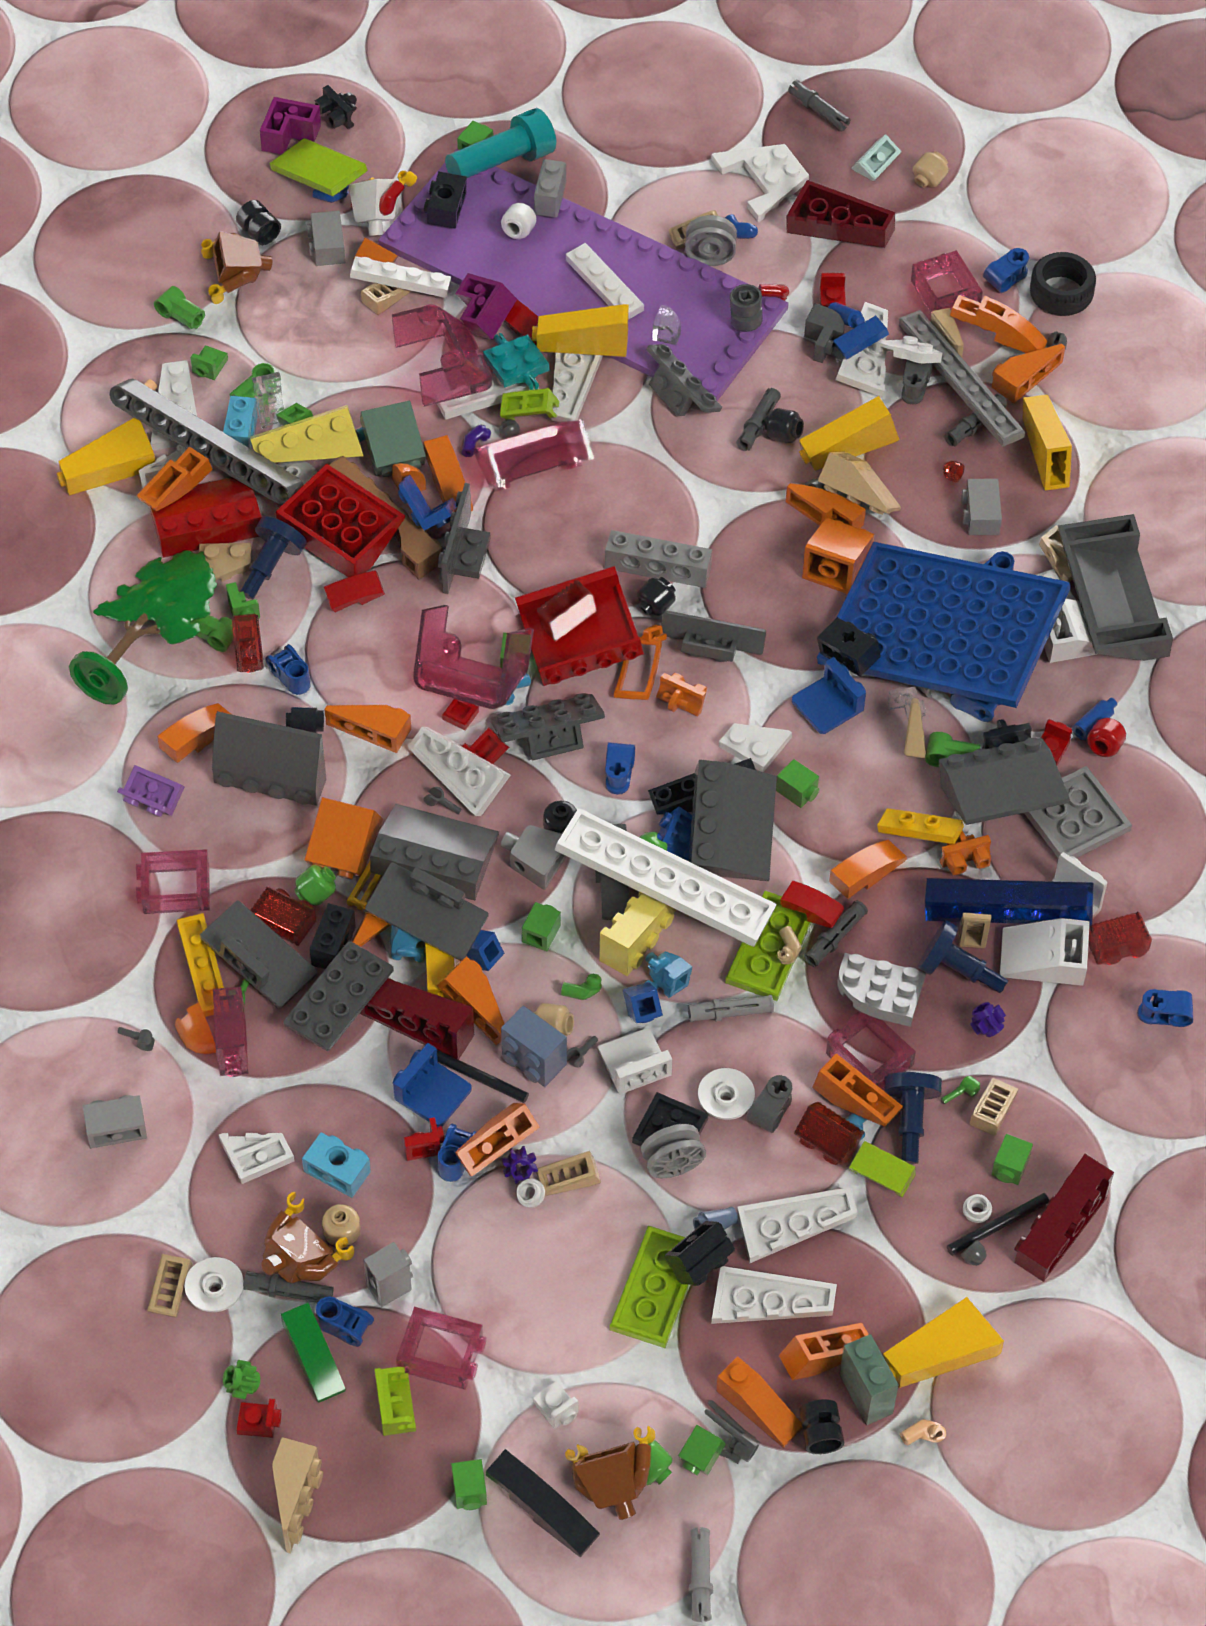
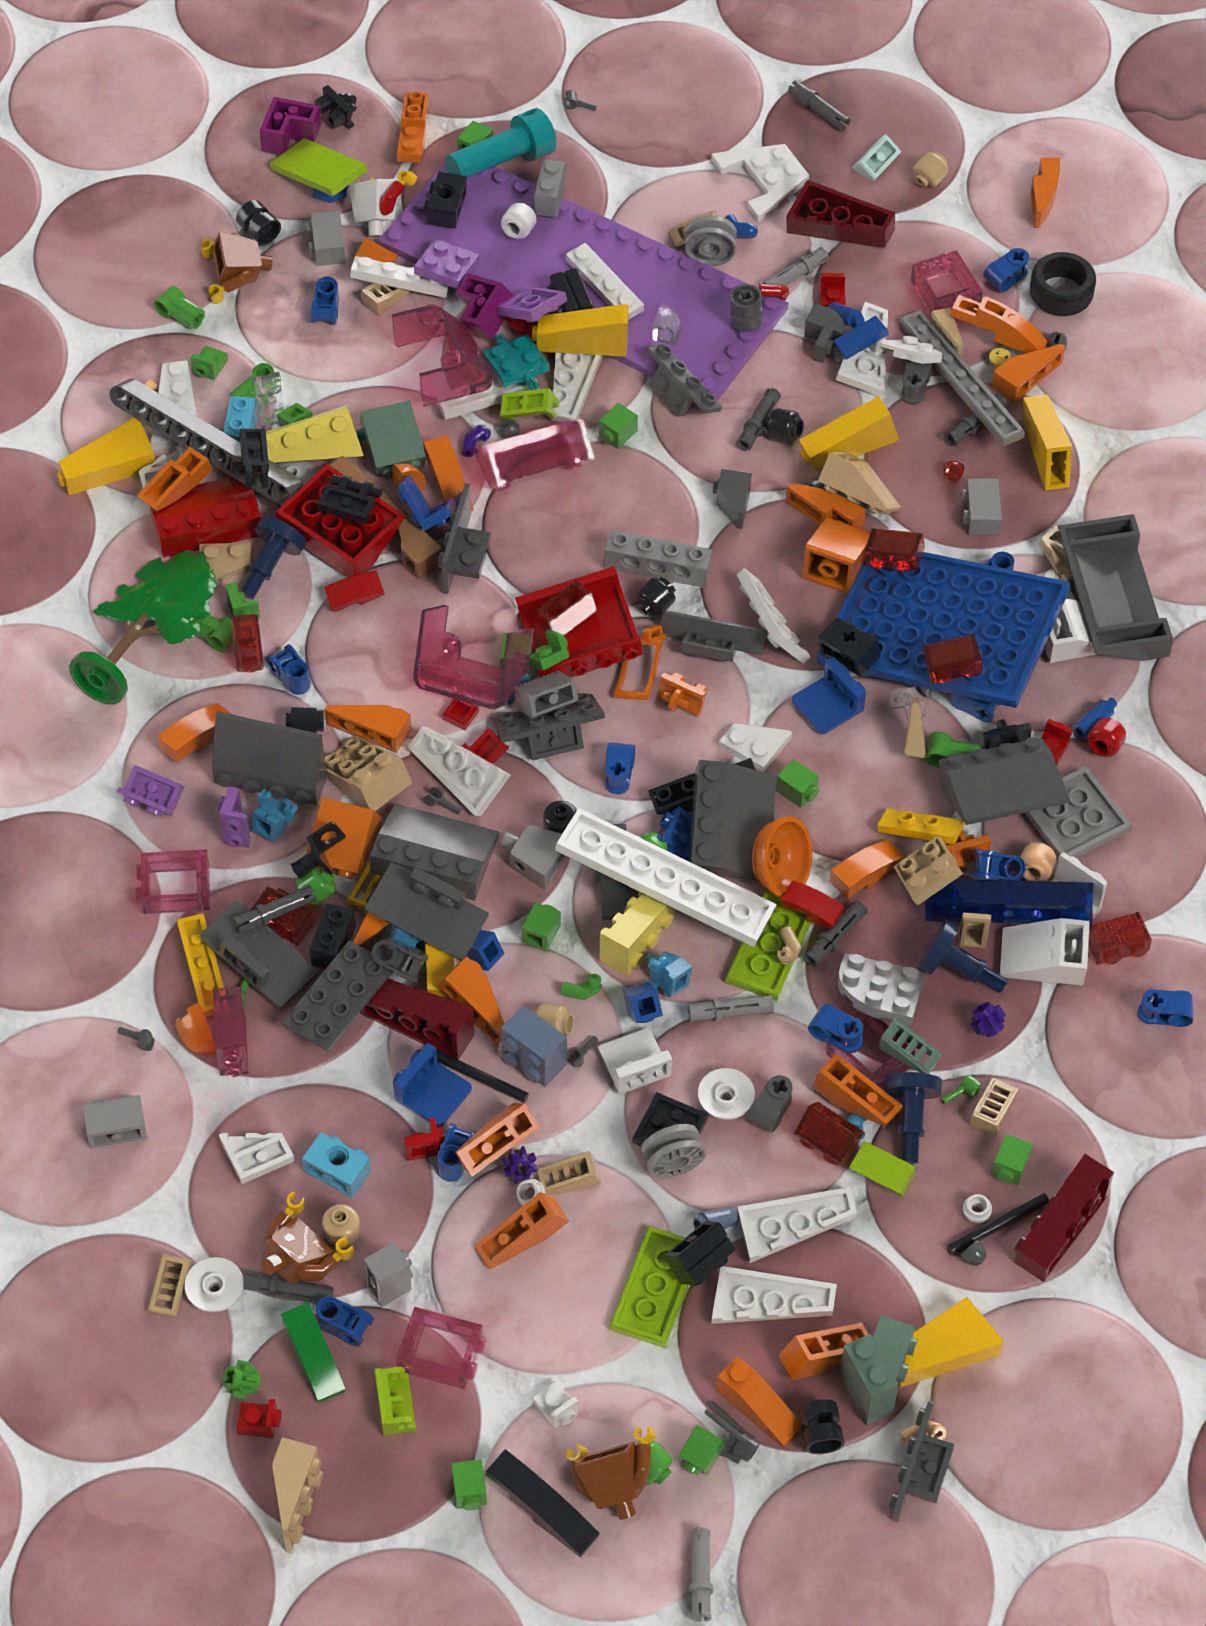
none -> medium lavender bracket [218,787,251,848]
none -> dark grey pin [233,885,317,934]
none -> black hinge [239,429,269,488]
none -> dark azure piece [251,789,298,843]
none -> black bracket [290,821,346,879]
none -> blue piece [311,276,339,324]
none -> black plate [317,474,382,524]
none -> tan slope [324,735,412,811]
none -> dark grey piece [372,938,429,983]
none -> orange slope [397,91,429,163]
none -> medium lavender plate [414,239,479,289]
none -> orange slope [474,1192,569,1269]
none -> medium lavender plate [497,287,567,322]
none -> light grey brick [514,670,578,719]
none -> bright green bracket [527,629,569,671]
none -> black brick [547,268,594,314]
none -> dark grey hand [564,90,597,111]
none -> bright green brick [599,402,638,449]
none -> dark grey slope [713,469,752,529]
none -> white wing [736,568,811,664]
none -> orange hat [752,816,812,898]
none -> light grey pin [762,247,829,286]
none -> blue piece [807,1004,863,1053]
none -> clear red brick [865,528,925,572]
none -> sand green slope [873,1315,918,1382]
none -> sand green slope [879,1019,942,1074]
none -> dark grey bracket [889,1401,954,1522]
none -> tan plate [894,835,963,905]
none -> clear red brick [922,634,983,684]
none -> blue piece [971,849,1026,881]
none -> light yellow tile [987,347,1013,370]
none -> light nougat head [1020,842,1056,883]
none -> orange slope [1030,157,1060,228]

